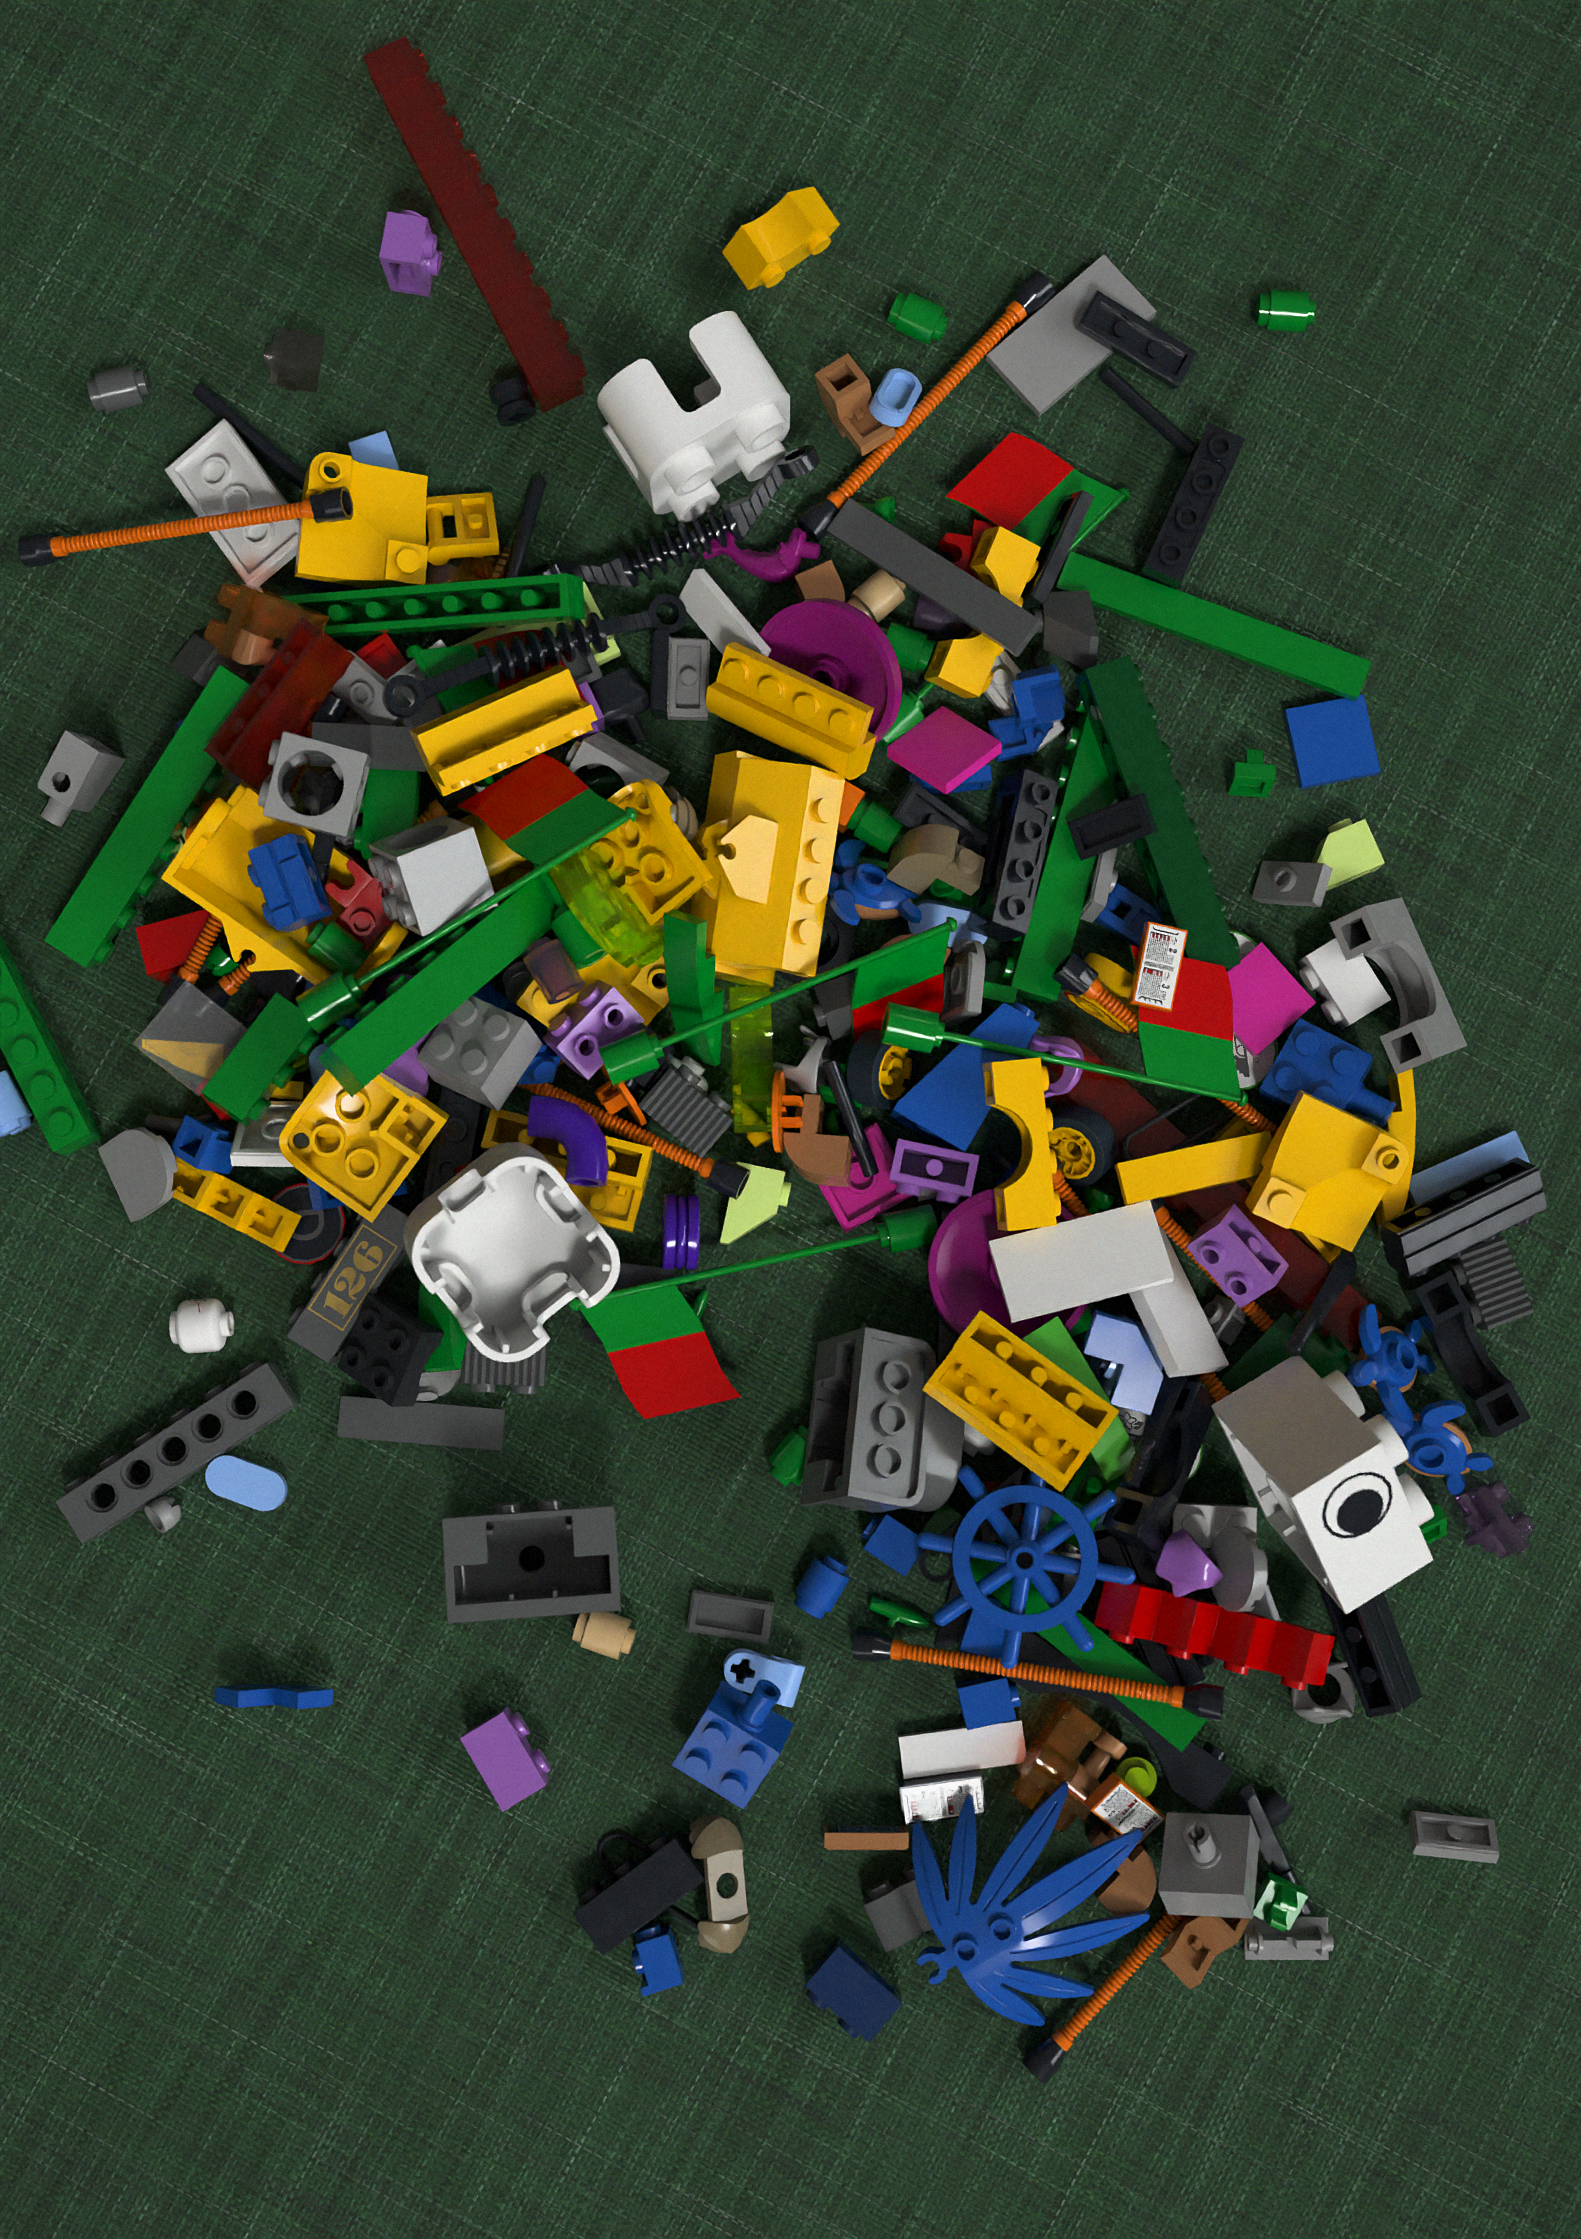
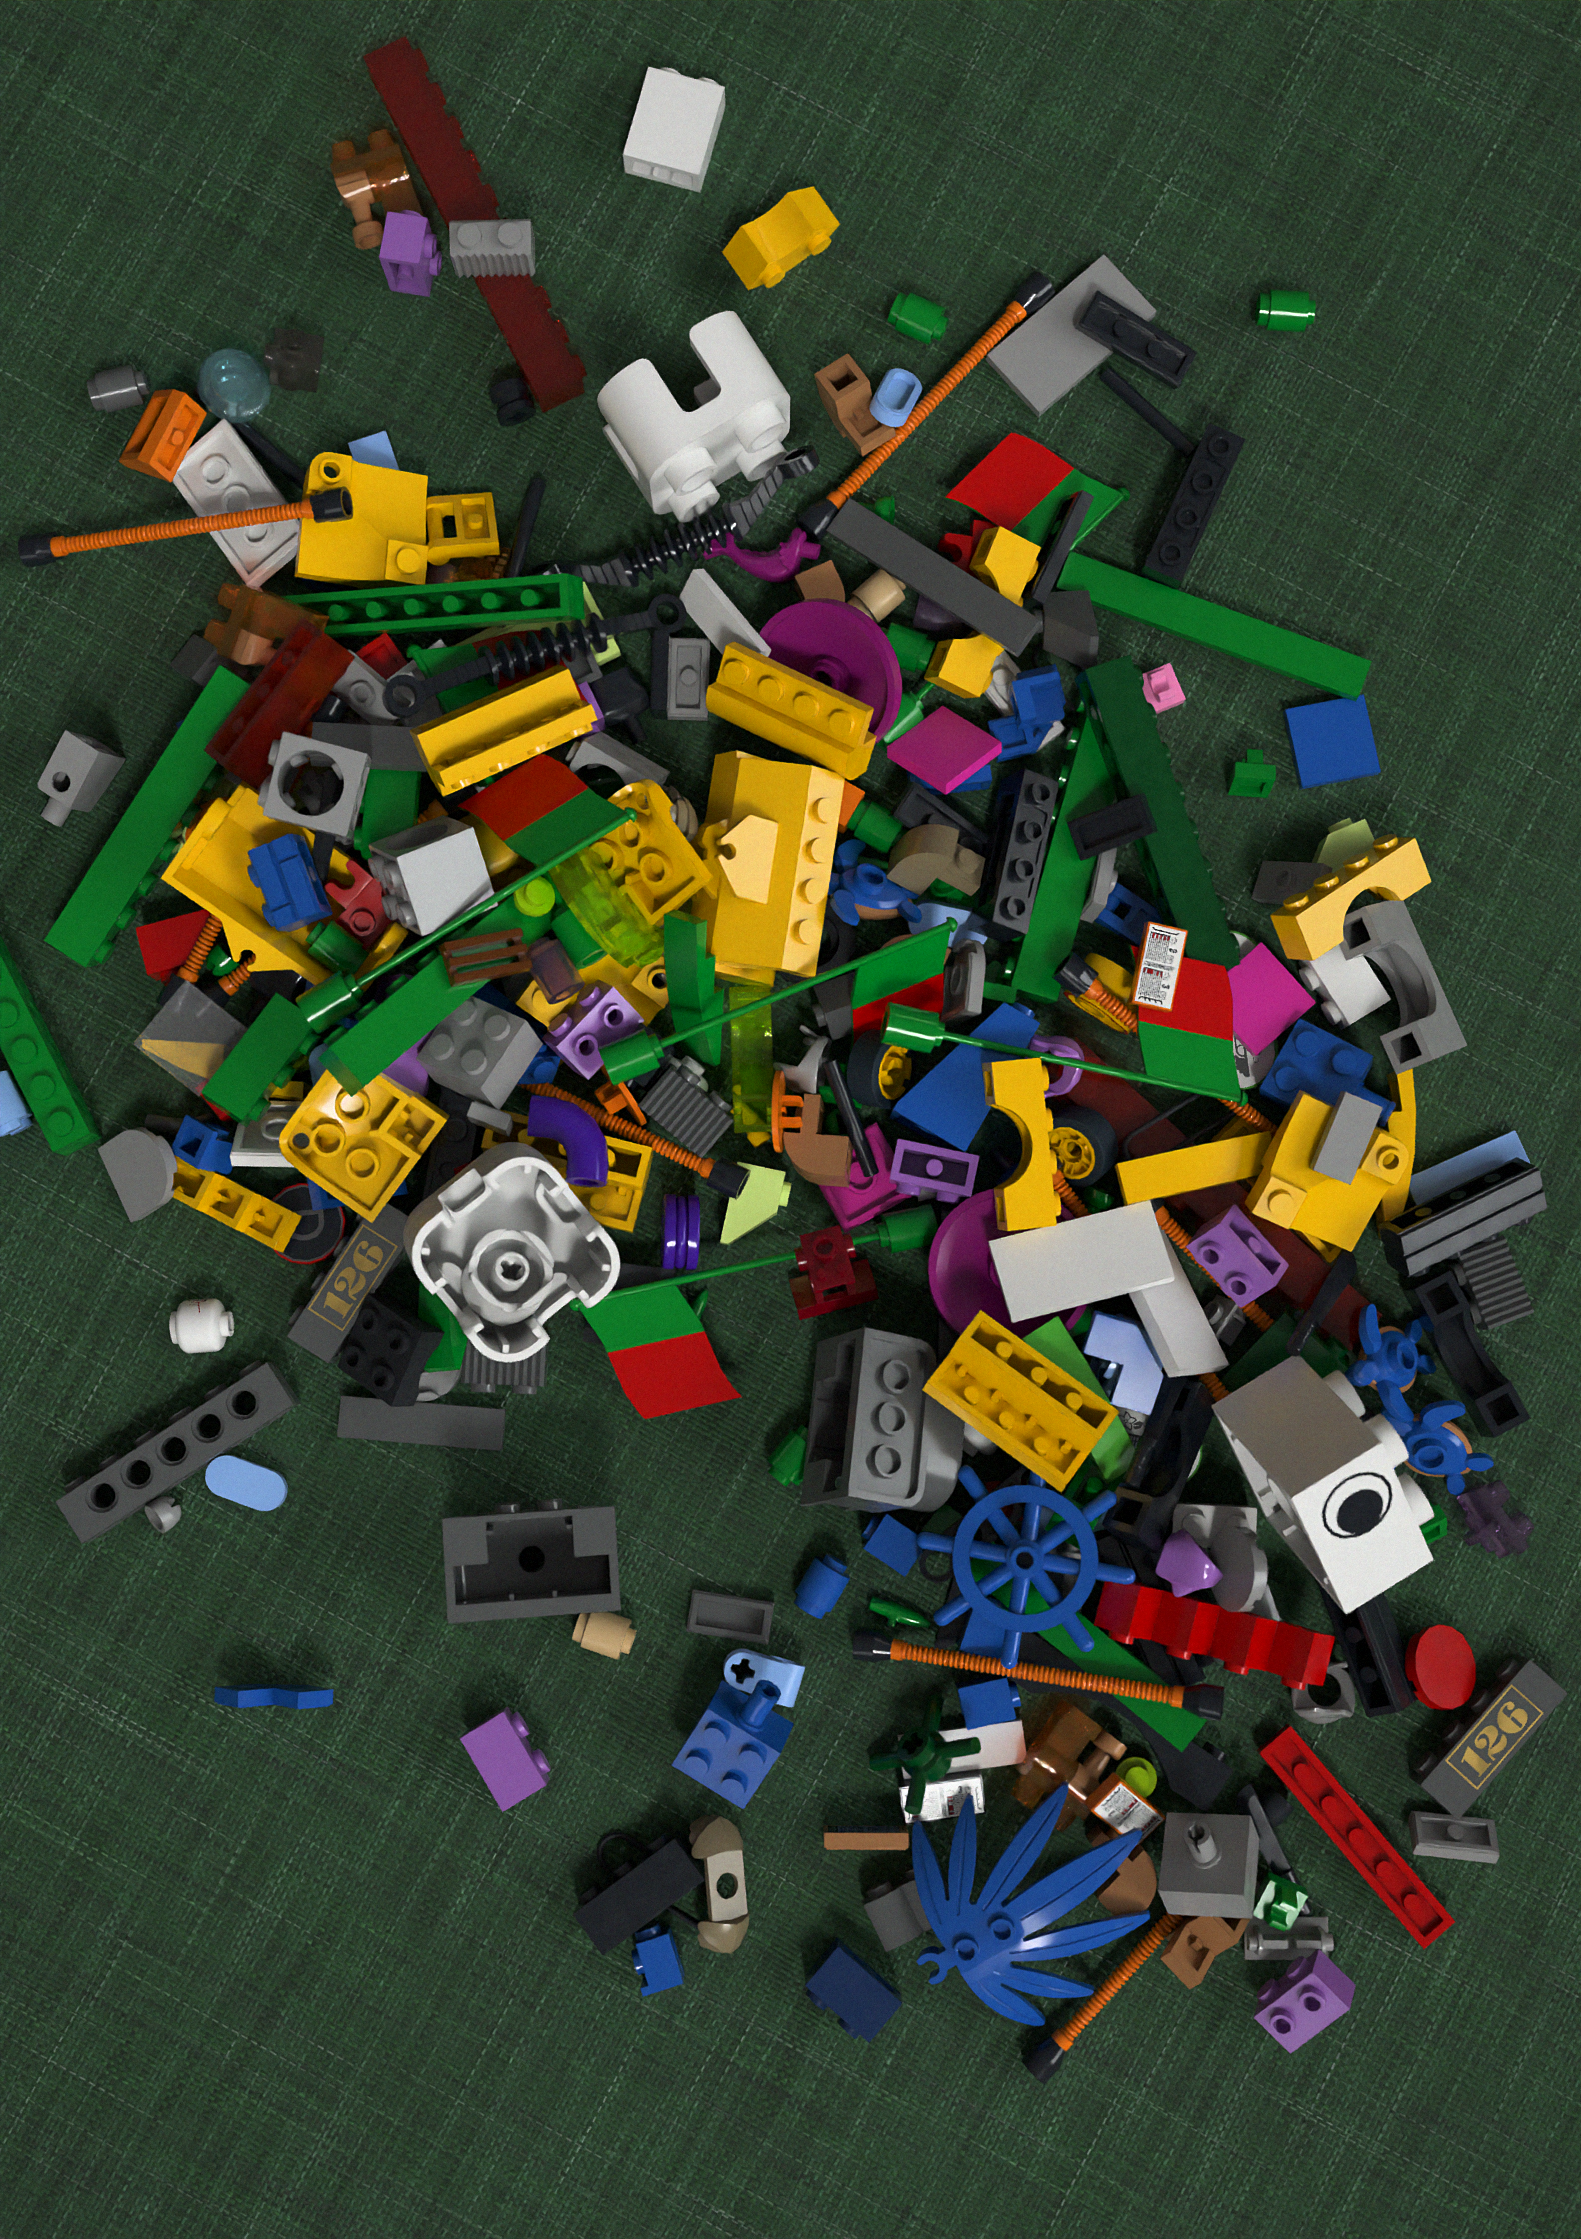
none -> orange tile [119,389,207,483]
none -> clear light blue piece [197,348,271,423]
none -> clear orange hips [330,129,424,249]
none -> reddish brown tile [439,928,533,987]
none -> light grey brick [449,219,536,278]
none -> white brick [460,1229,554,1326]
none -> light grey tile [467,1101,515,1137]
none -> lime plate [513,876,555,917]
none -> white brick [623,67,725,192]
none -> dark red tile [789,1225,879,1320]
none -> dark green bar [869,1695,981,1815]
none -> bright pink tile [1142,663,1186,714]
none -> medium lavender brick [1254,1949,1356,2054]
none -> red plate [1256,1724,1455,1949]
none -> yellow arch [1270,834,1432,961]
none -> light grey tile [1309,1091,1383,1185]
none -> red tile [1405,1624,1476,1710]
none -> dark grey brick [1410,1655,1568,1820]

